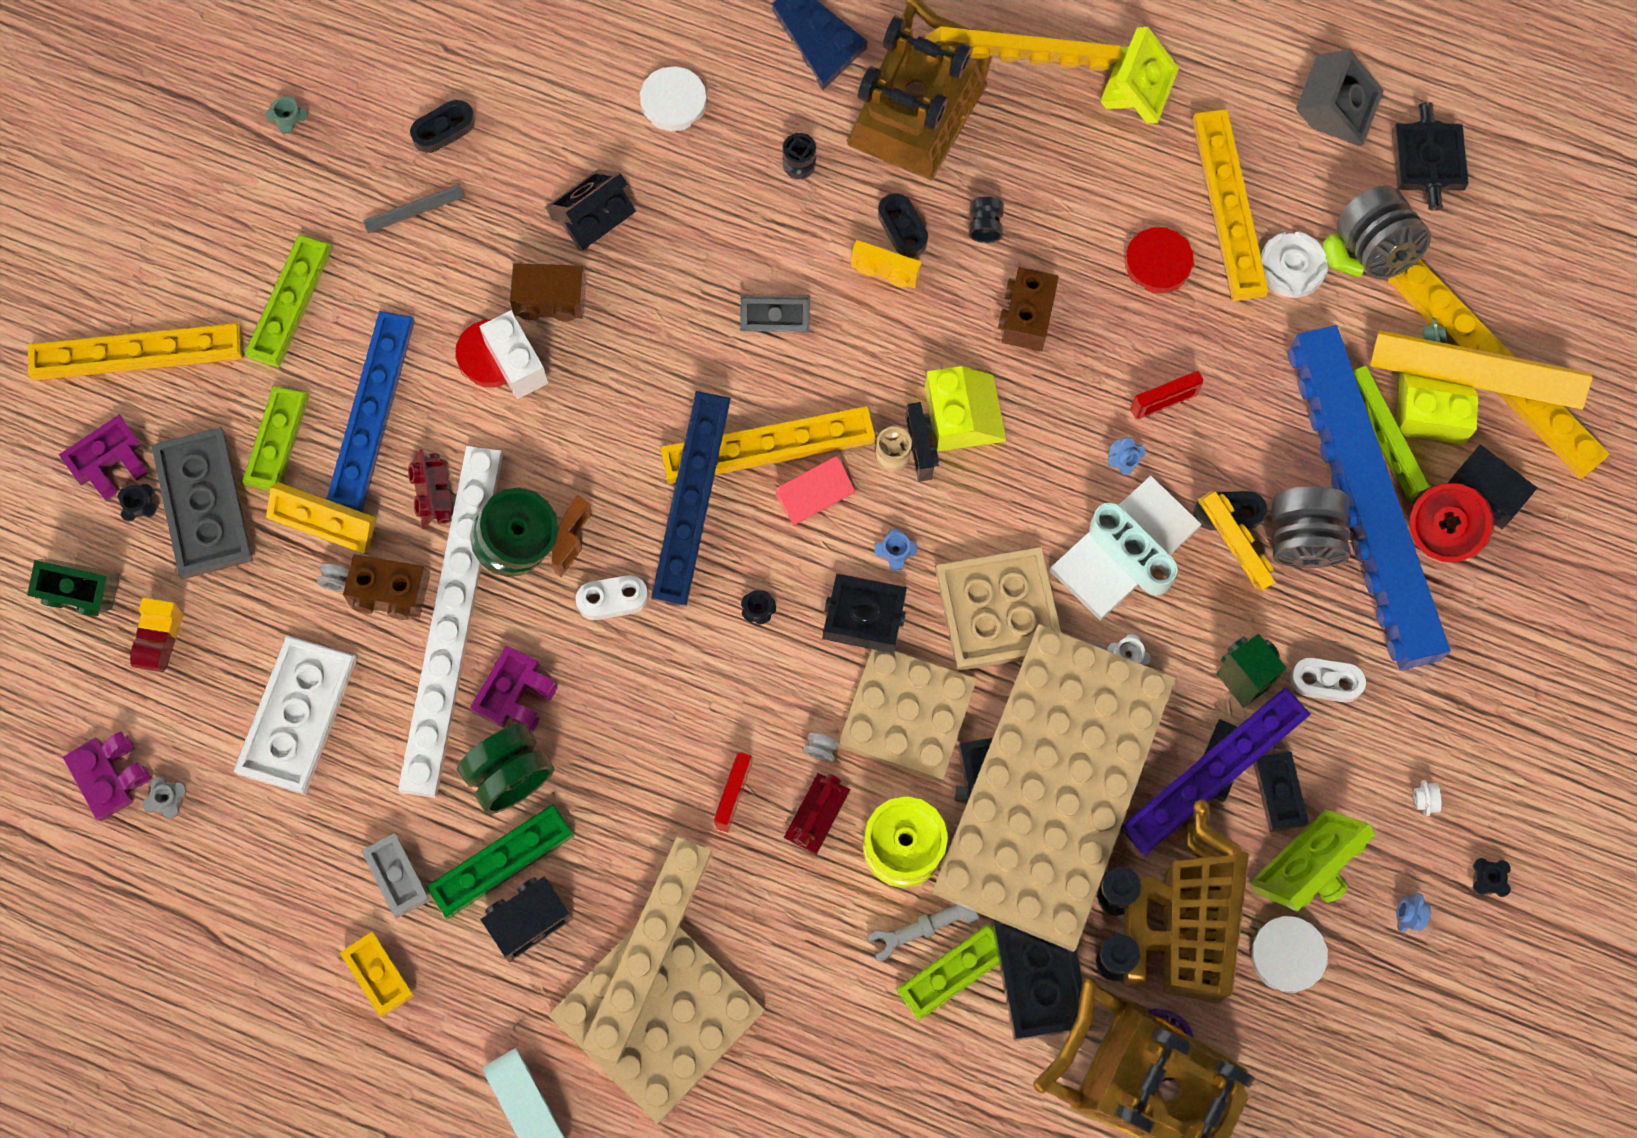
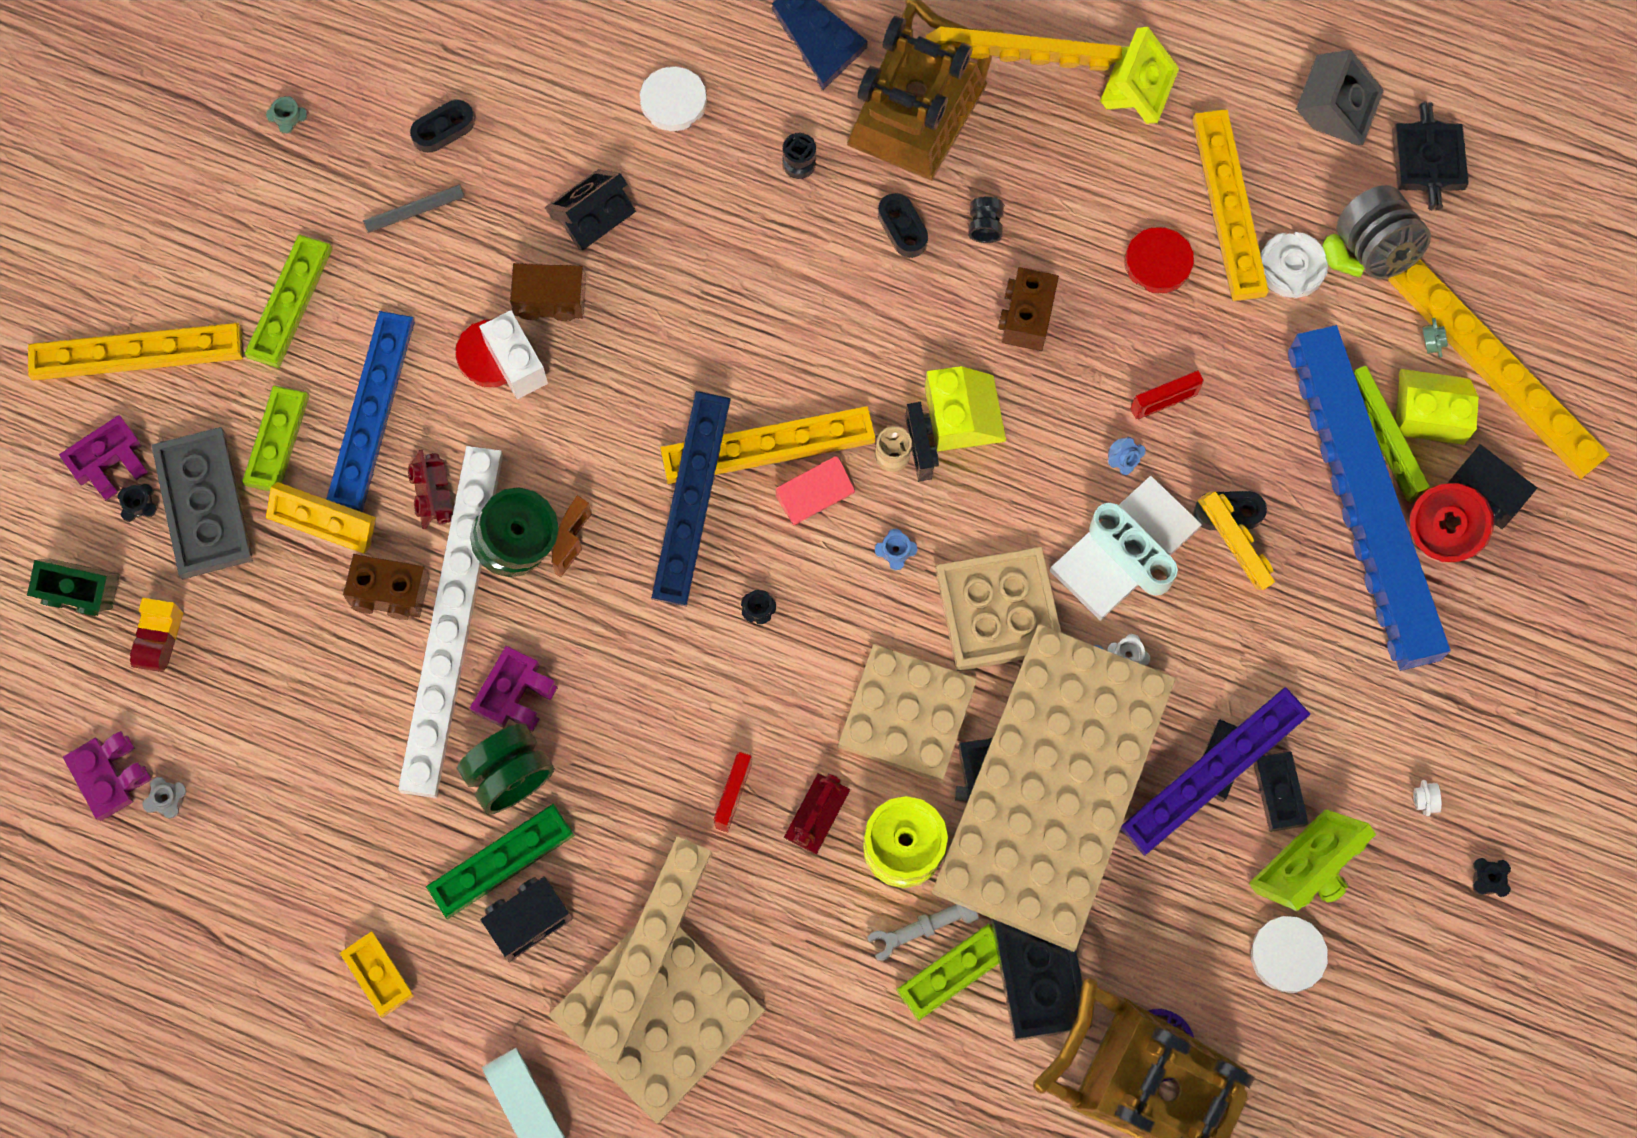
white tile [233,635,357,795] -> none
light grey bush [316,564,349,592] -> none
light grey plate [361,833,430,919] -> none
white plate [575,575,648,620] -> none
dark grey slope [740,294,810,332] -> none
light grey bush [803,733,840,763] -> none
black plate [822,573,907,653] -> none
yellow plate [851,240,922,288] -> none
pearl gold piece [1096,800,1249,1004] -> none
dark green brick [1217,633,1287,708] -> none
flat silver wheel [1272,486,1350,568] -> none
white plate [1290,658,1366,703] -> none
yellow tile [1370,330,1593,410] -> none
medium blue plate [1396,893,1431,932] -> none

